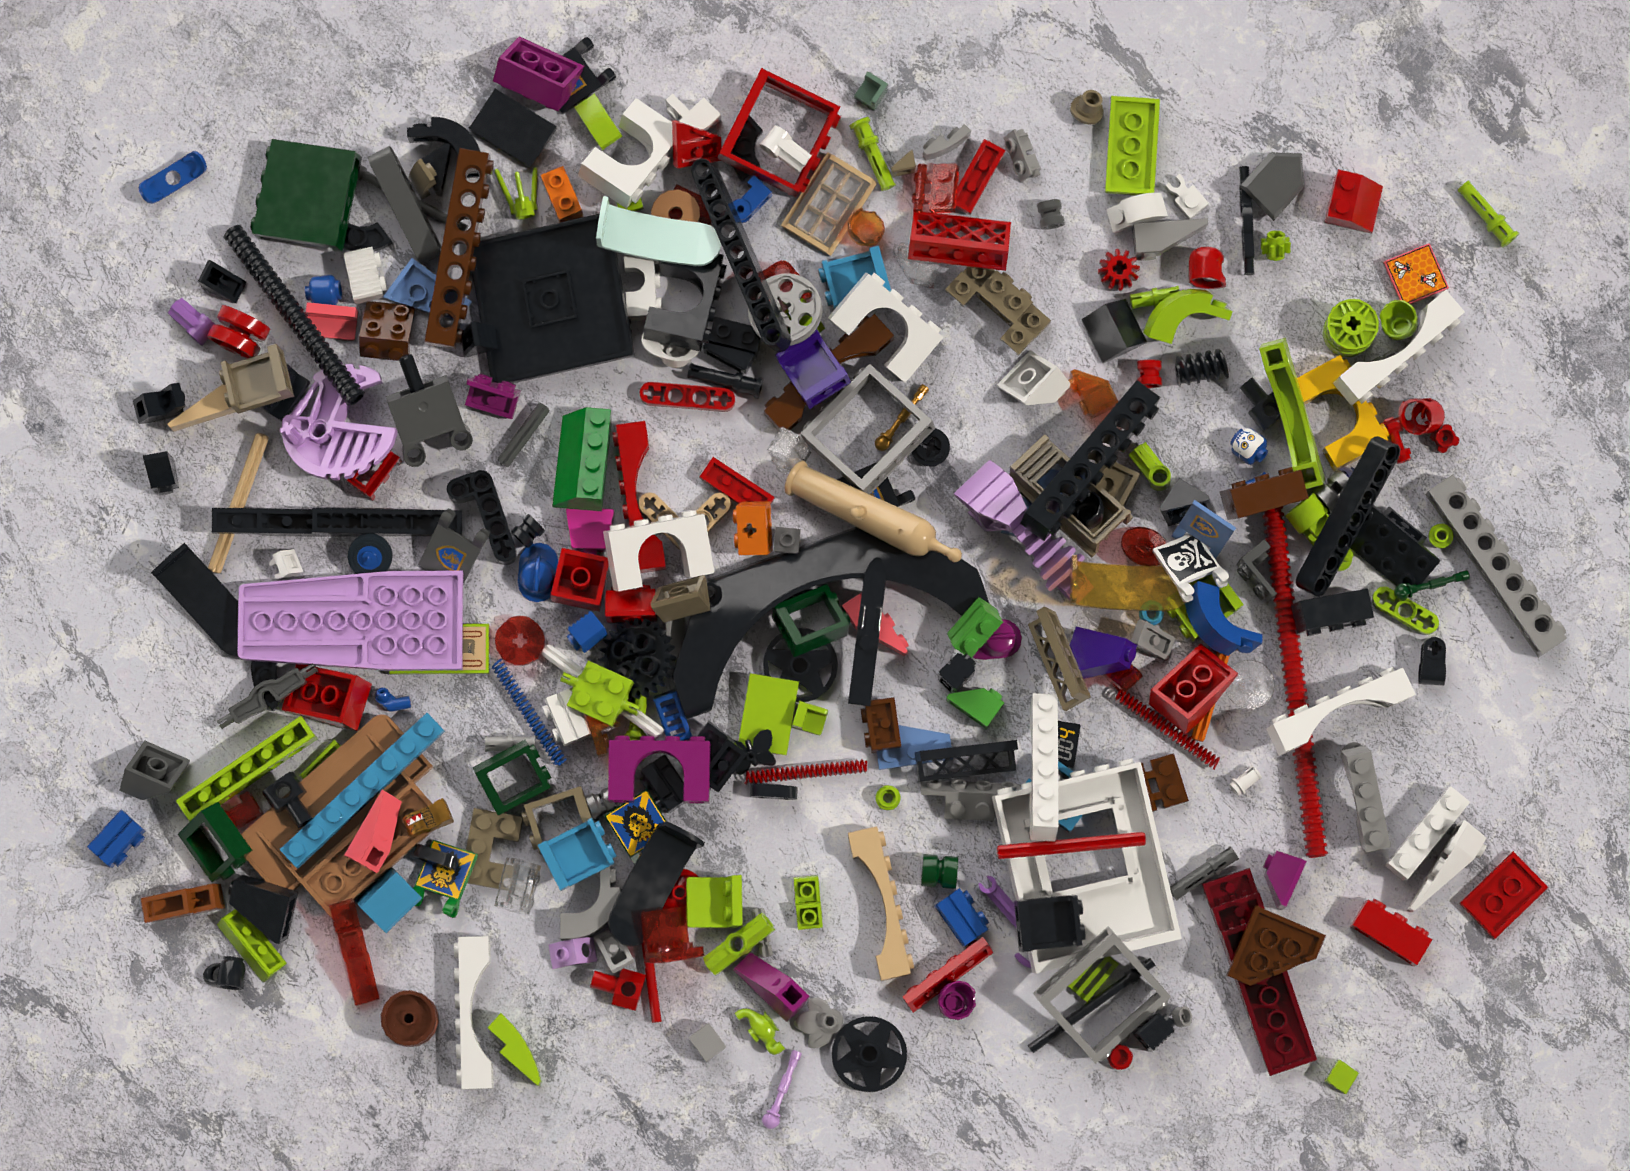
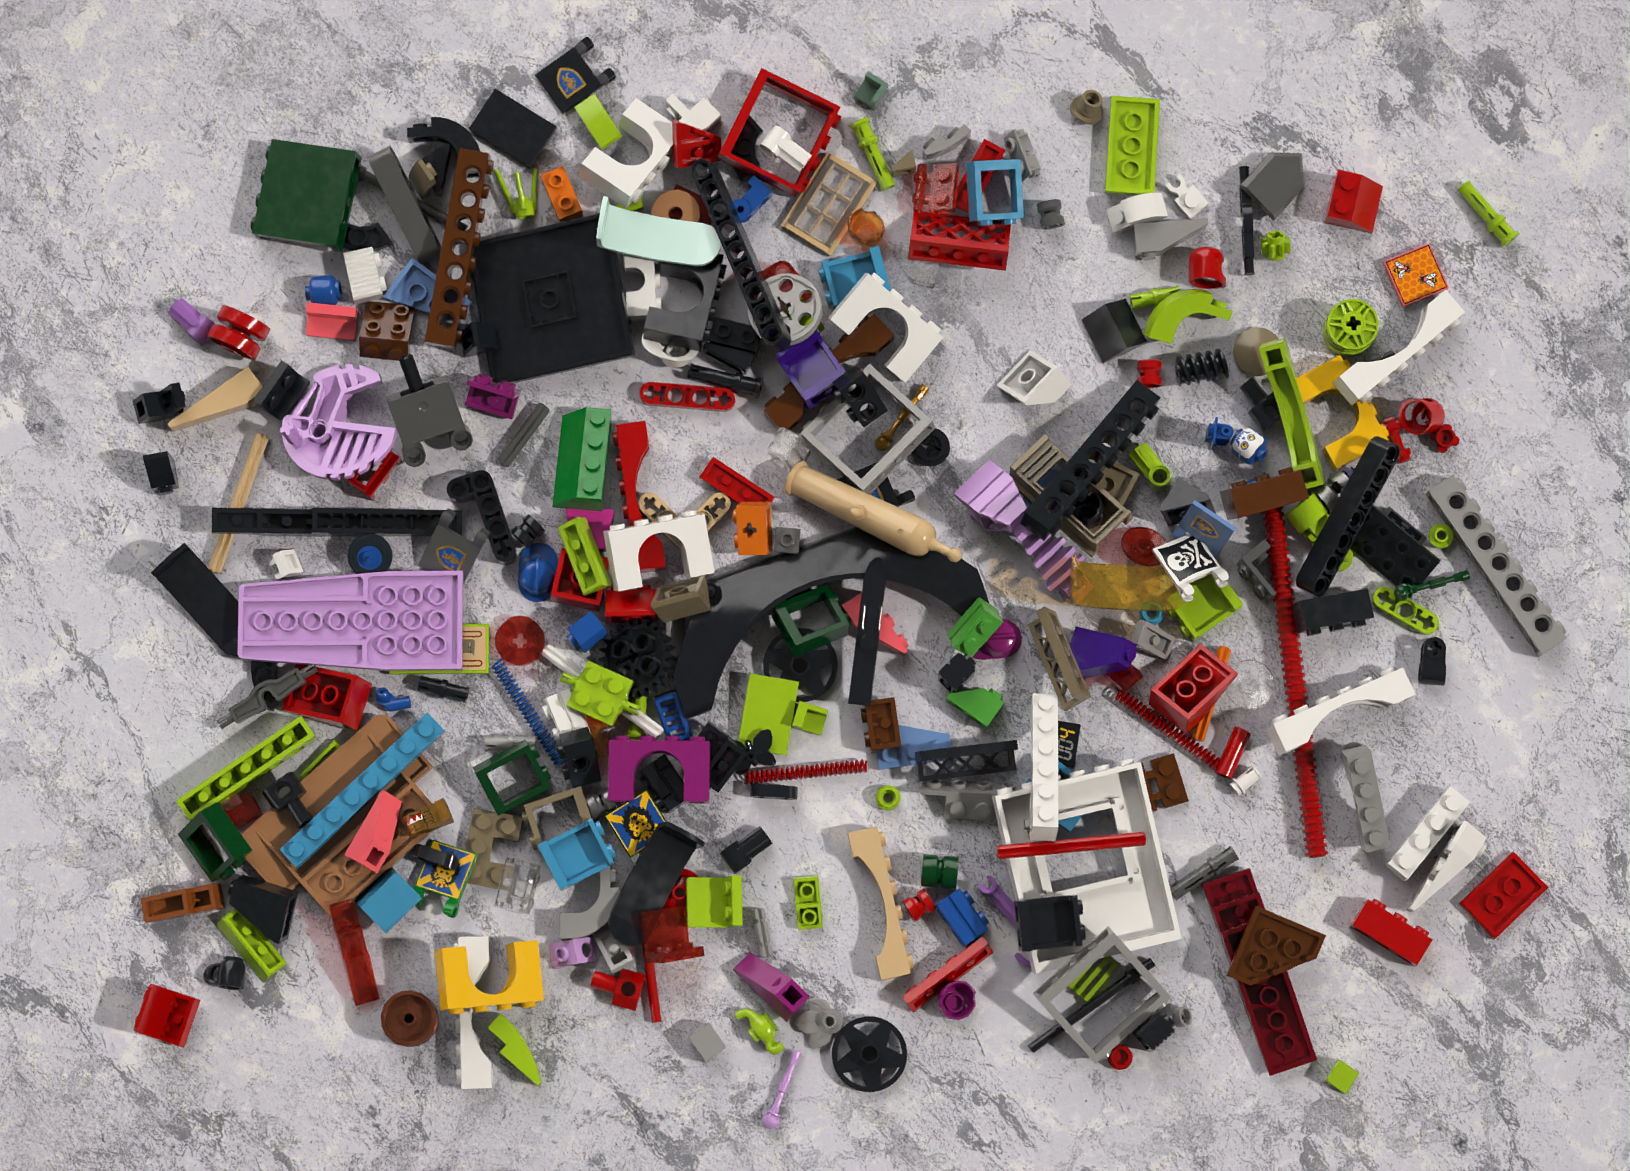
blue brick [87,809,146,868] -> none
dark grey slope [119,741,190,800] -> none
blue piece [138,151,207,204] -> none
black slope [198,260,247,303] -> none
dark tan panel [219,344,294,414] -> none
black piece [223,225,365,405] -> none
magenta slope [493,36,584,111] -> none
lime piece [703,913,775,975] -> none
dark tan bracket [945,266,1051,356] -> none
clear orange slope [1068,369,1119,419] -> none
red gear [1098,249,1140,291] -> none
blue arch [1185,581,1263,656] -> none
magenta slope [1263,851,1307,910] -> none
lime hair [1379,300,1418,340] -> none
none -> red bracket [134,984,201,1048]
none -> black pin [417,675,470,703]
none -> yellow arch [434,940,544,1015]
none -> black brick [556,727,602,788]
none -> lime slope [557,517,612,596]
none -> black piece [720,826,773,874]
none -> black brick [832,365,888,427]
none -> red wheel [902,888,936,922]
none -> dark azure window [966,159,1024,226]
none -> blue hinge [1205,417,1234,450]
none -> red piece [1214,726,1251,779]
none -> dark tan dish [1233,327,1278,376]

